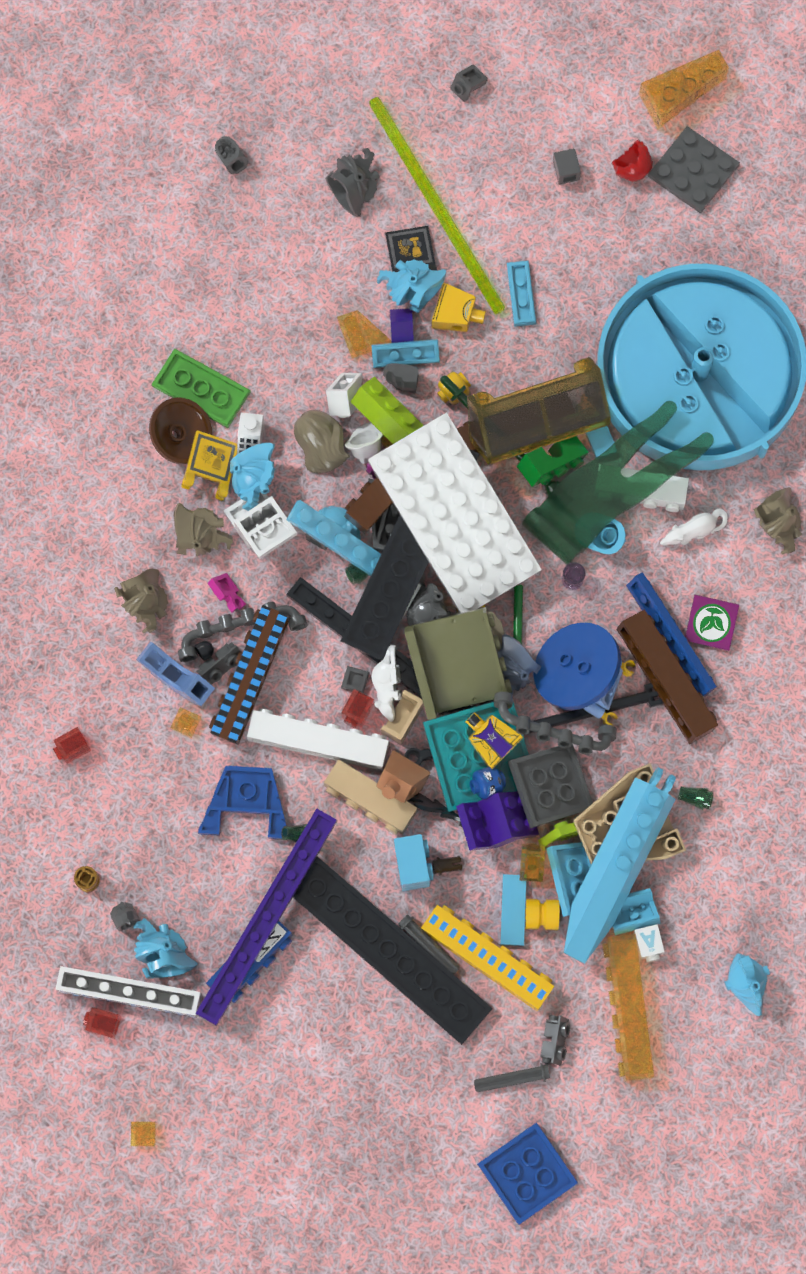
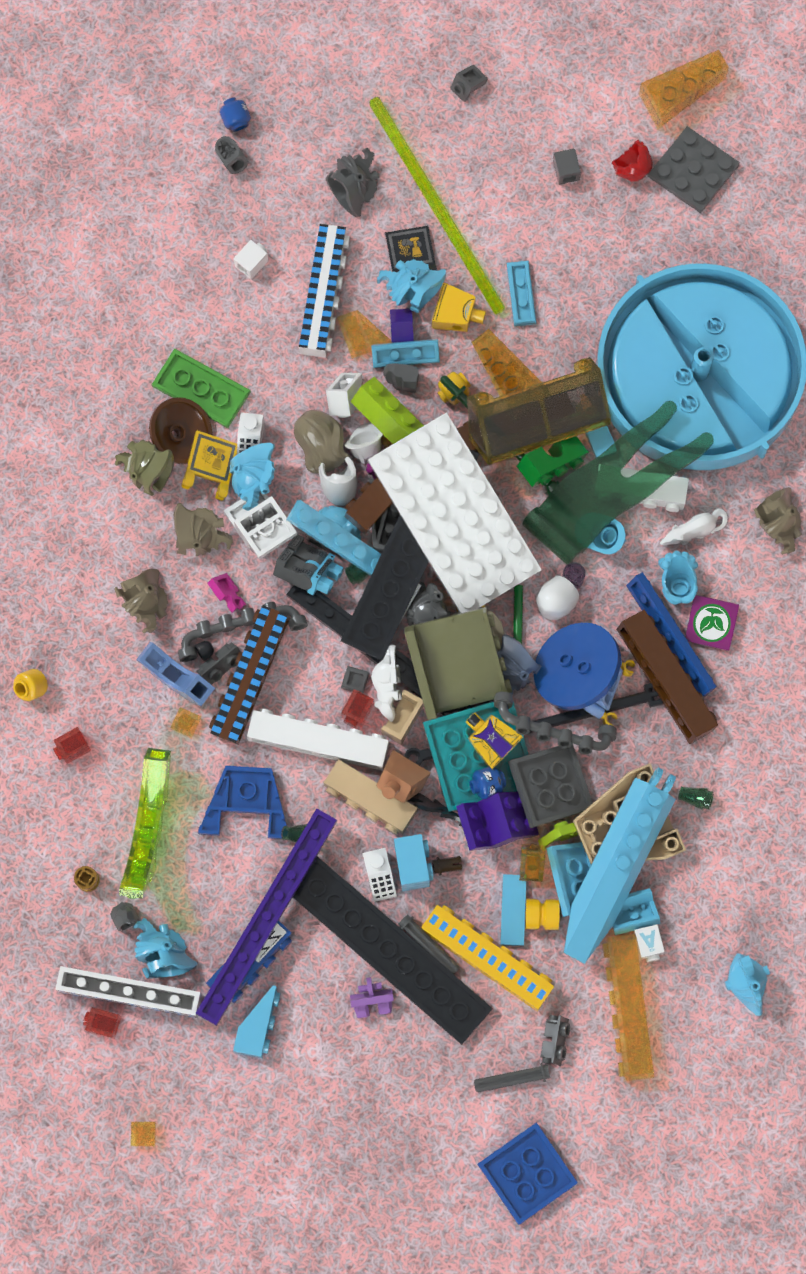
none -> yellow head [13,669,48,701]
none -> olive helmet [115,440,174,496]
none -> clear neon green arch [119,748,171,899]
none -> blue head [219,97,251,132]
none -> white brick [233,240,269,279]
none -> medium azure slope [233,985,281,1058]
none -> hips [273,534,344,595]
none -> brick [299,224,350,358]
none -> white piece [319,457,358,506]
none -> medium lavender hips [350,977,394,1018]
none -> white slope [363,848,397,902]
none -> clear yellow wedge [472,329,548,425]
none -> white piece [536,575,579,621]
none -> medium azure hair [658,550,698,605]

